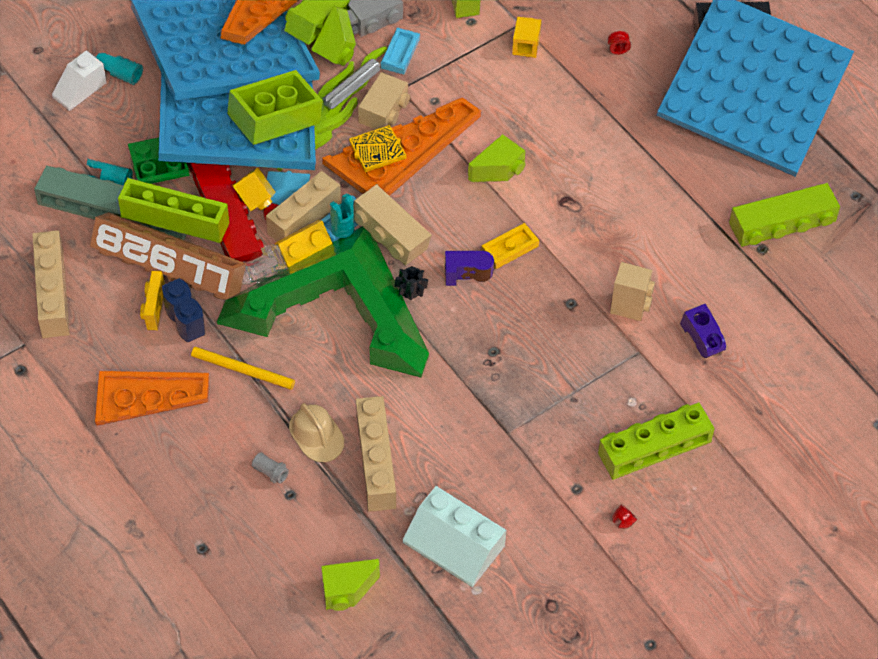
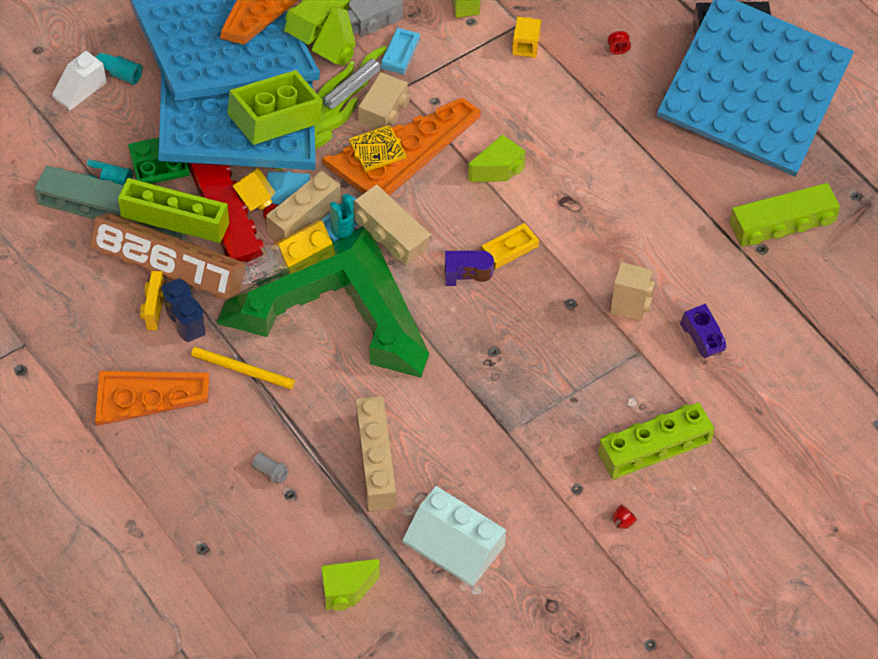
tan brick [32,230,70,338] -> none
tan piece [289,403,344,462] -> none
black gear [394,266,428,300] -> none

